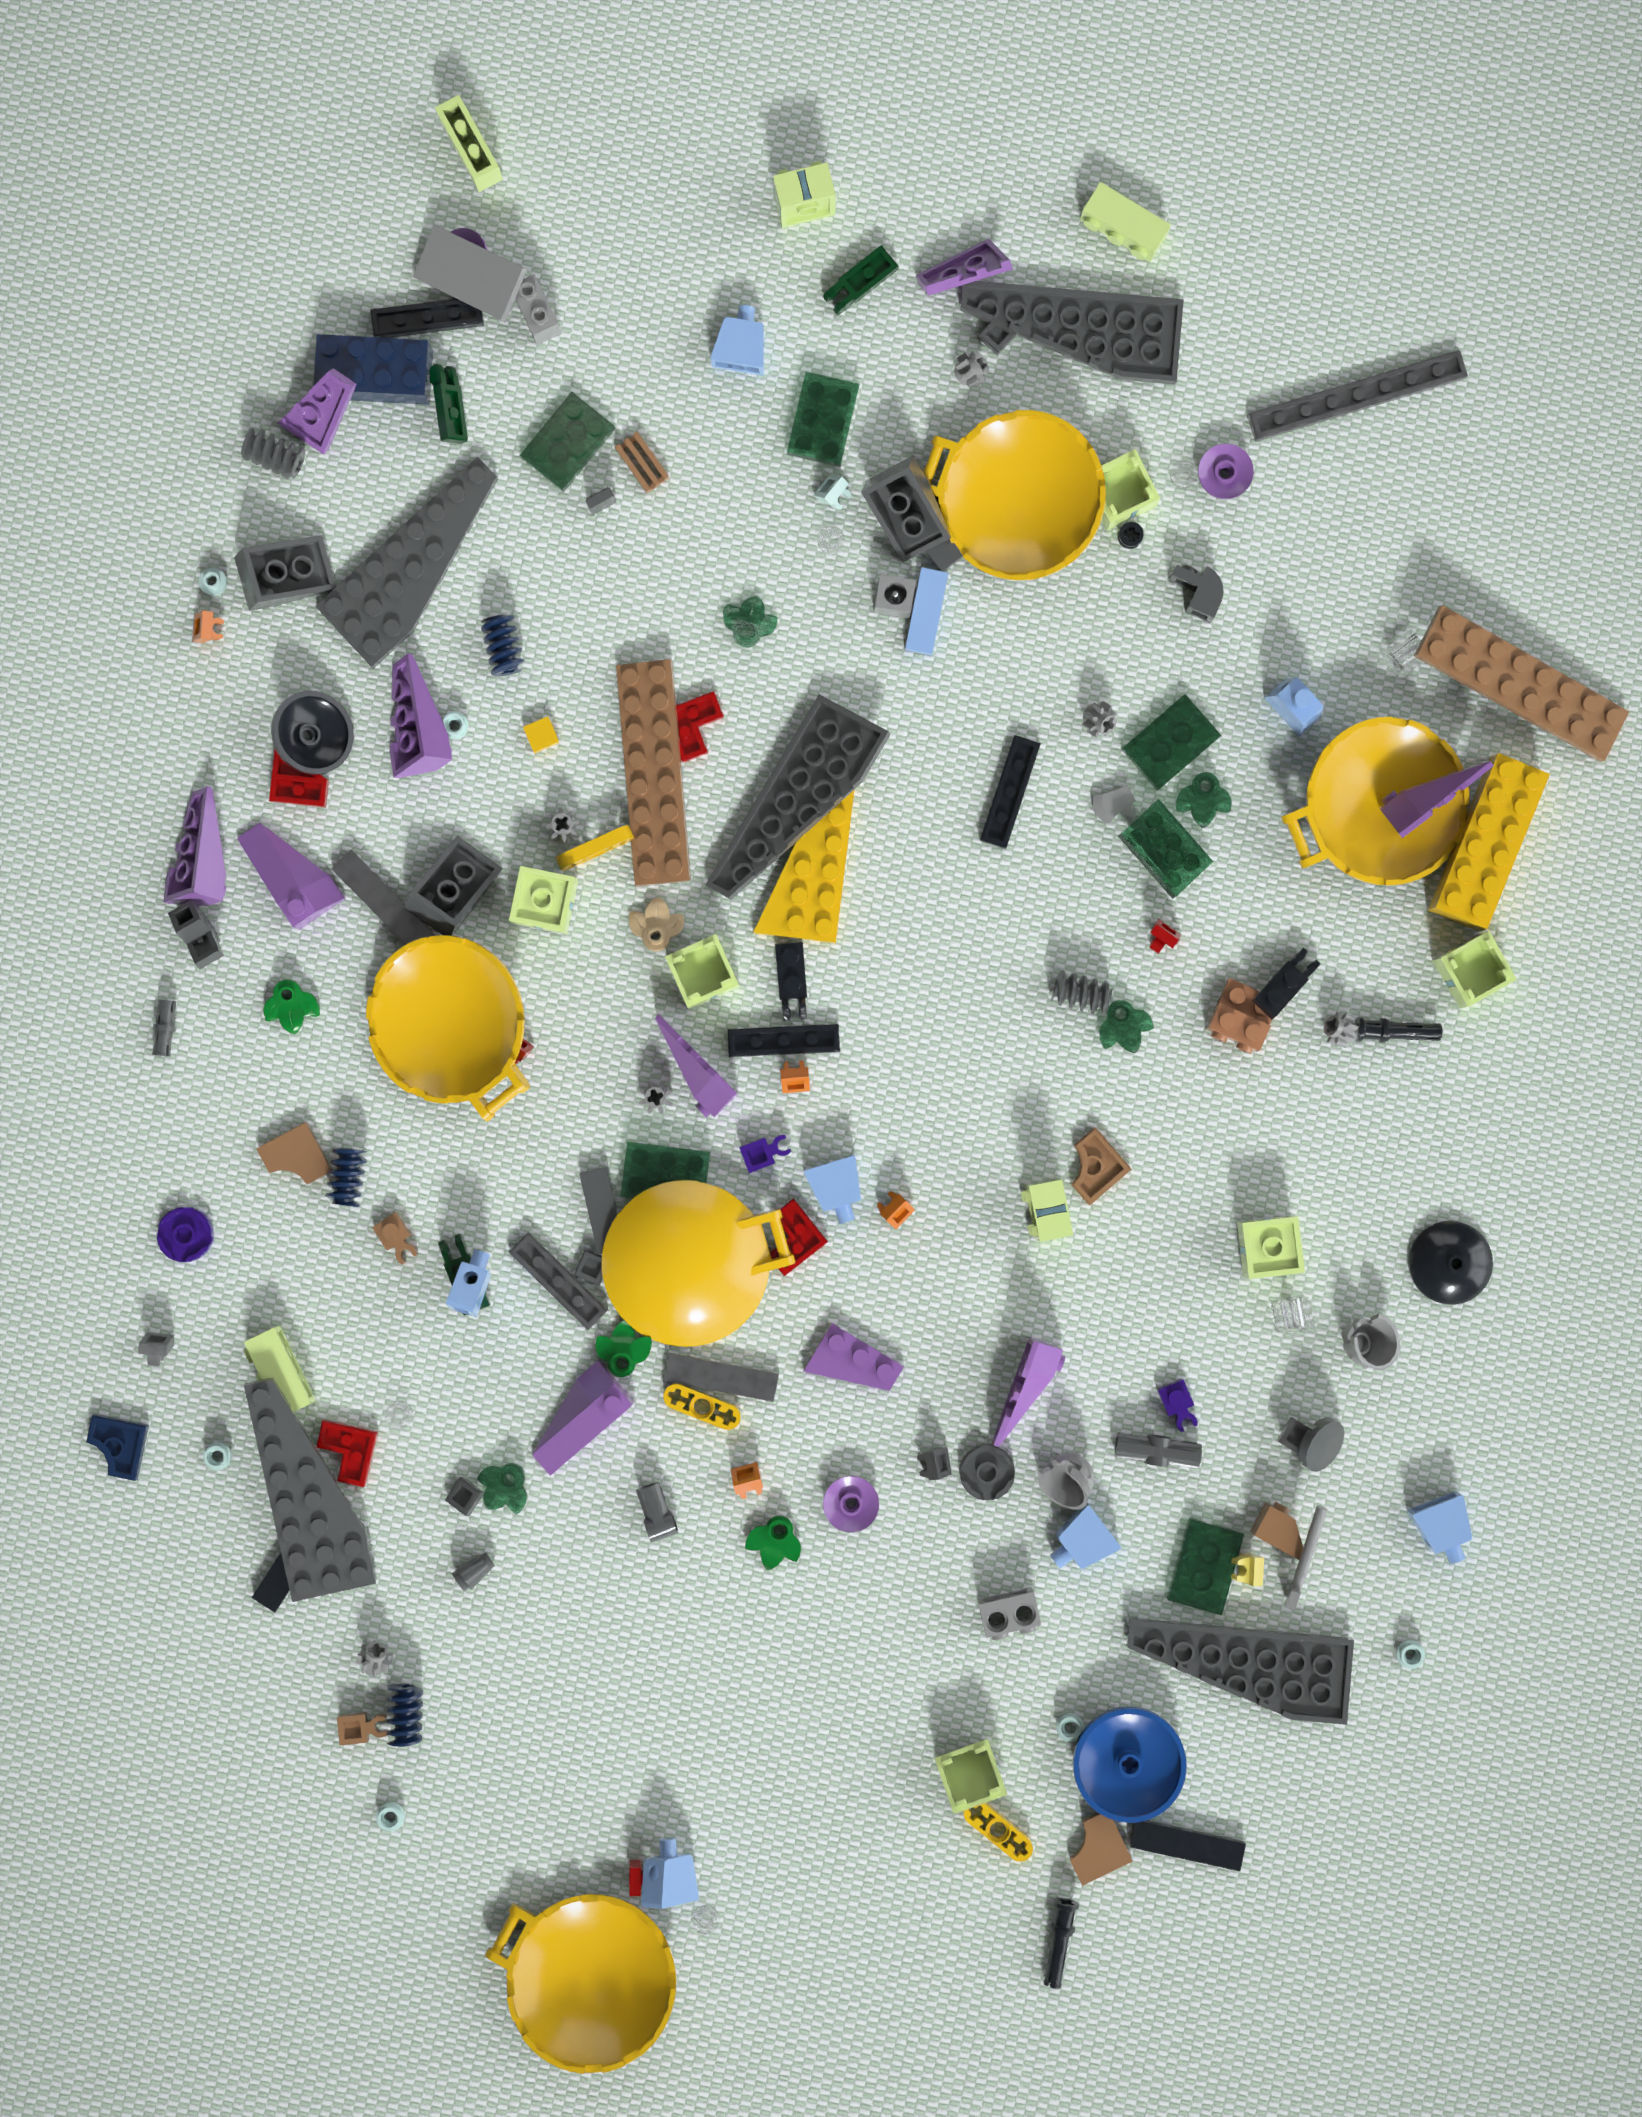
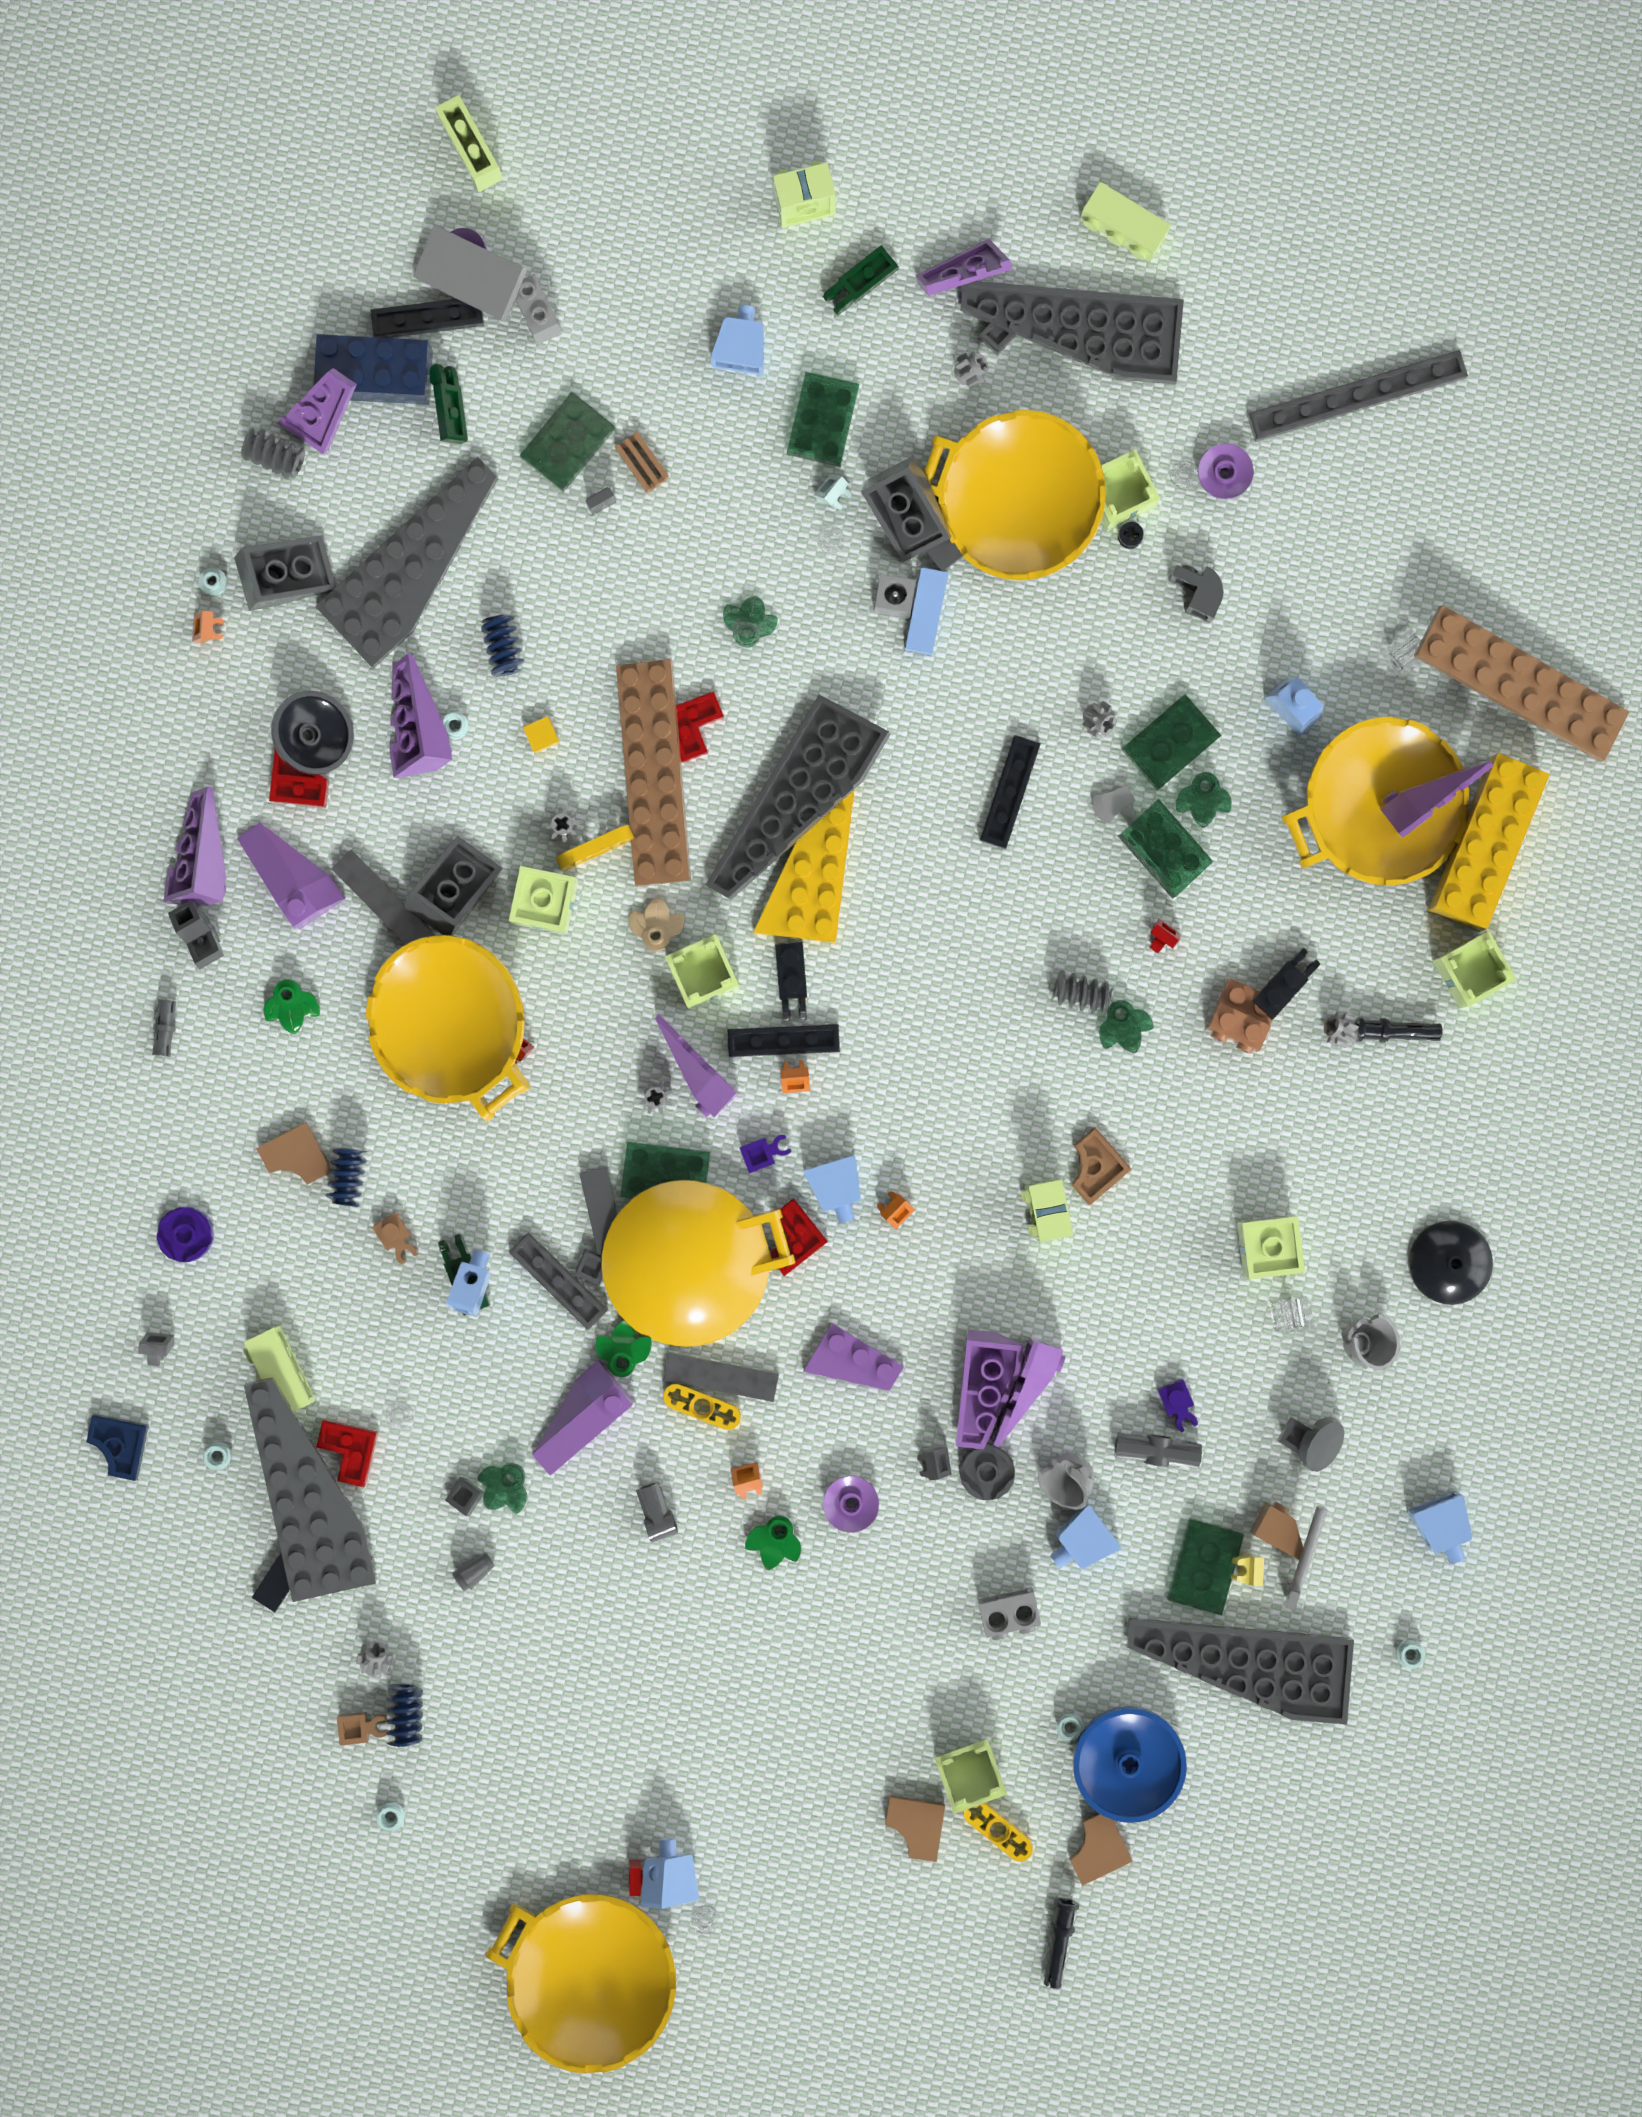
black tile [1129,1820,1246,1871] -> none
none -> medium nougat tile [885,1795,945,1862]
none -> medium lavender wedge [956,1329,1023,1449]

